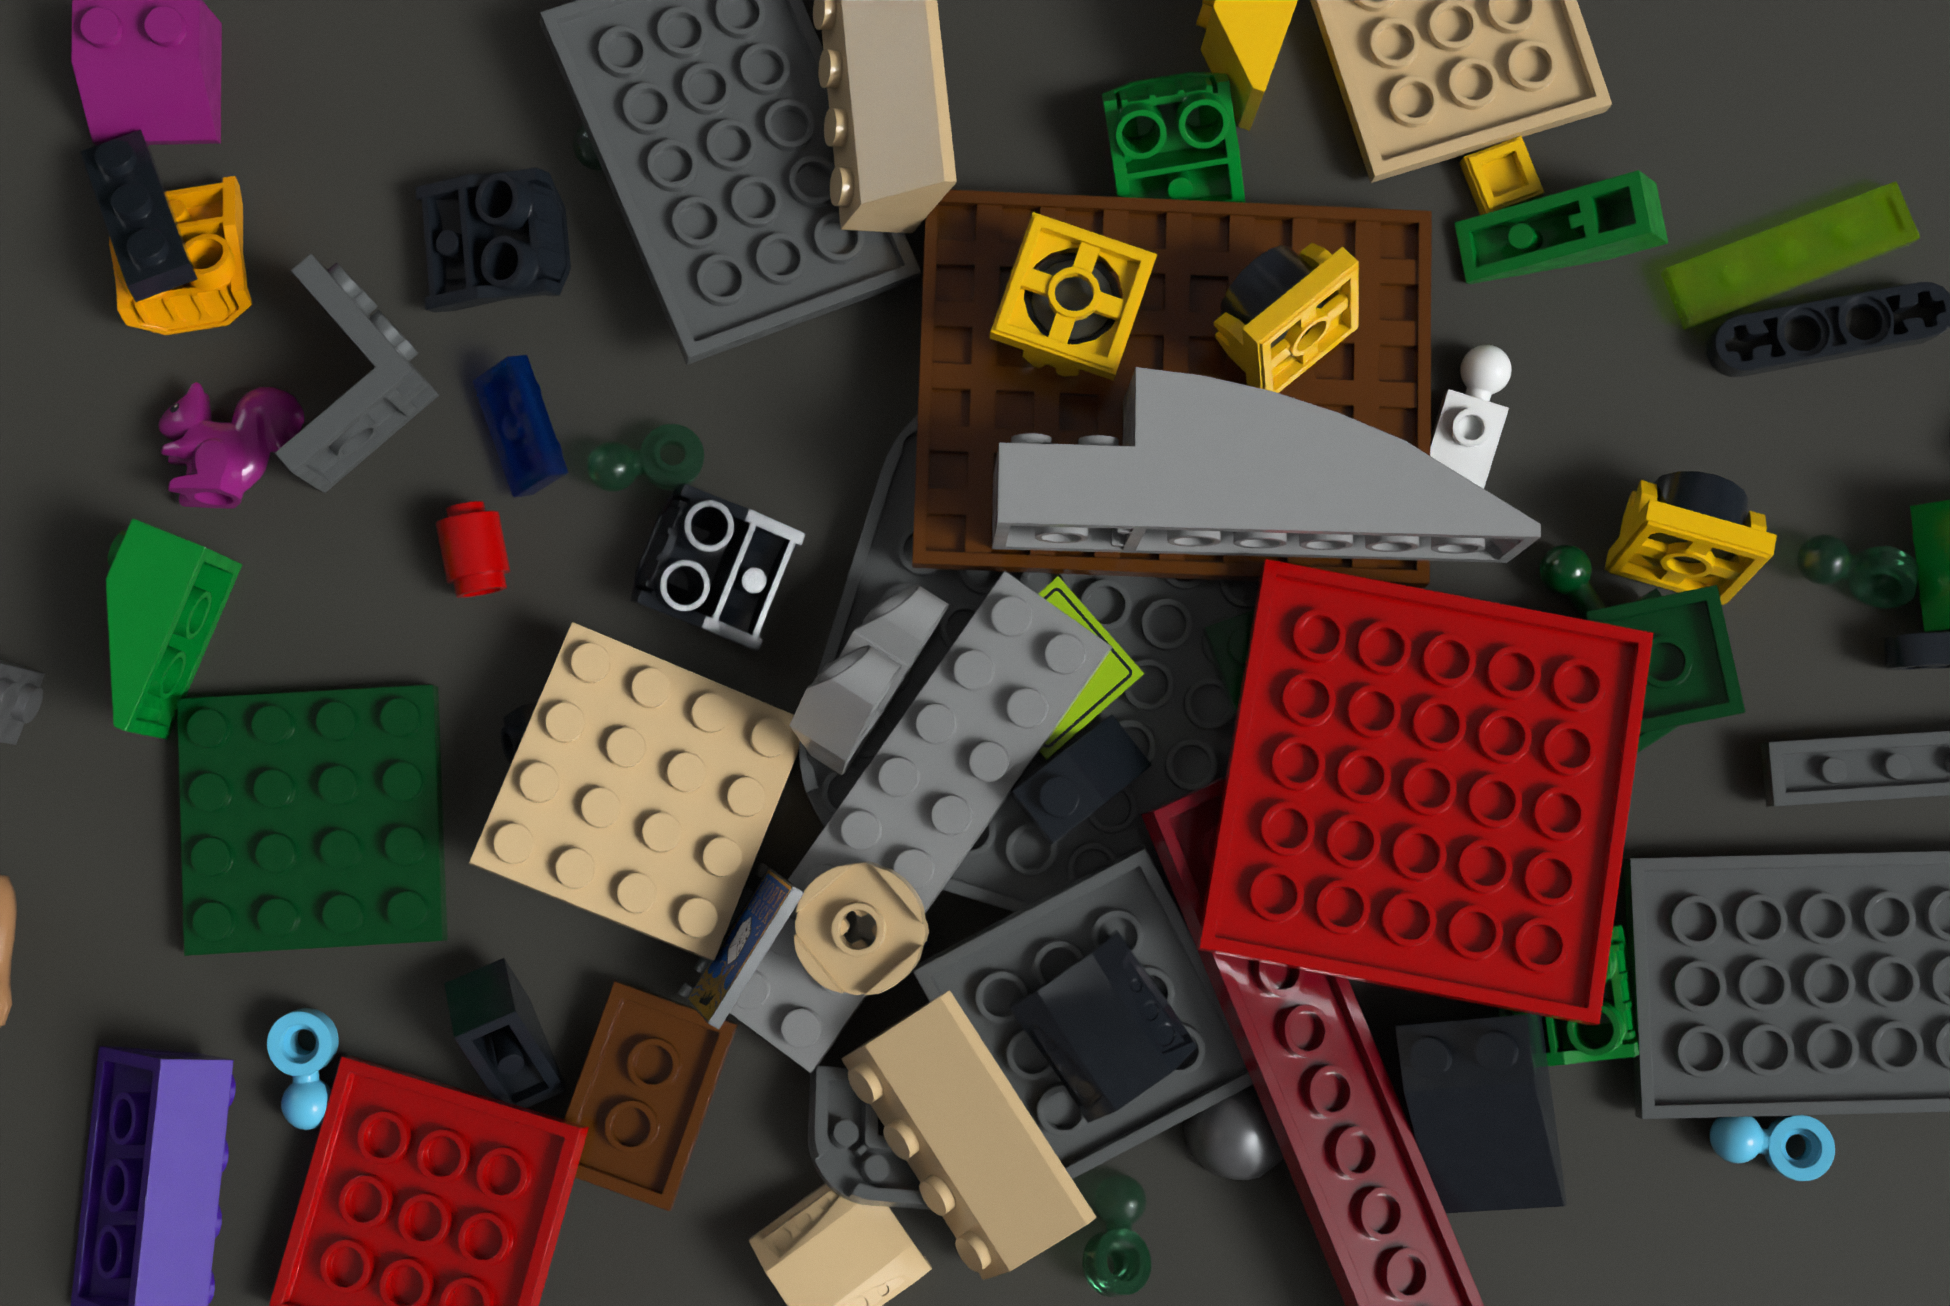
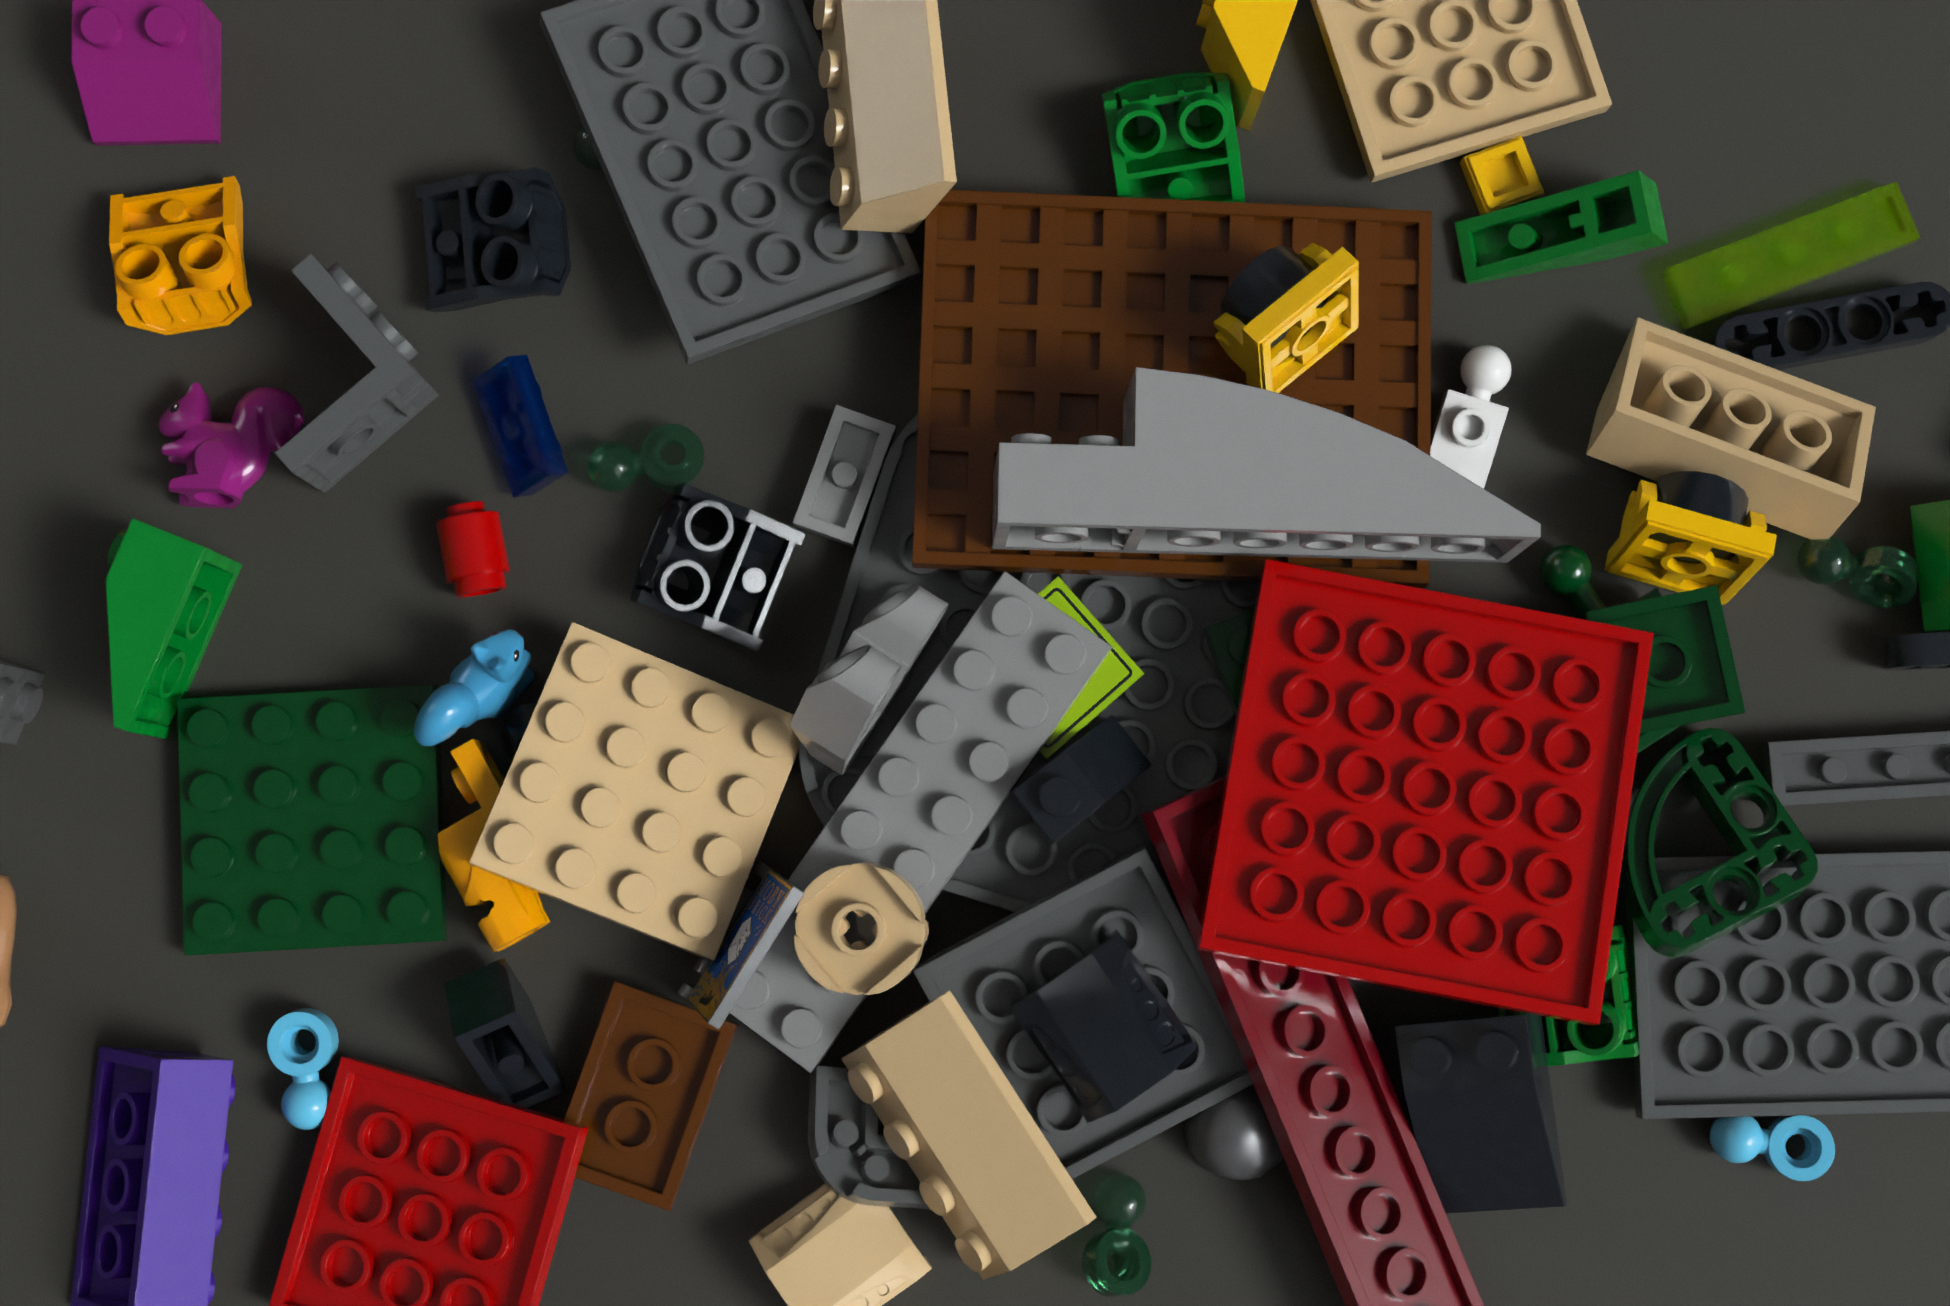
black plate [80,129,198,302] -> none
yellow piece [990,212,1157,381] -> none
none -> dark azure animal [413,629,536,746]
none -> light orange plate [437,739,551,953]
none -> light grey plate [793,405,896,548]
none -> tan slope [1586,318,1876,544]
none -> dark green beam [1621,728,1818,958]

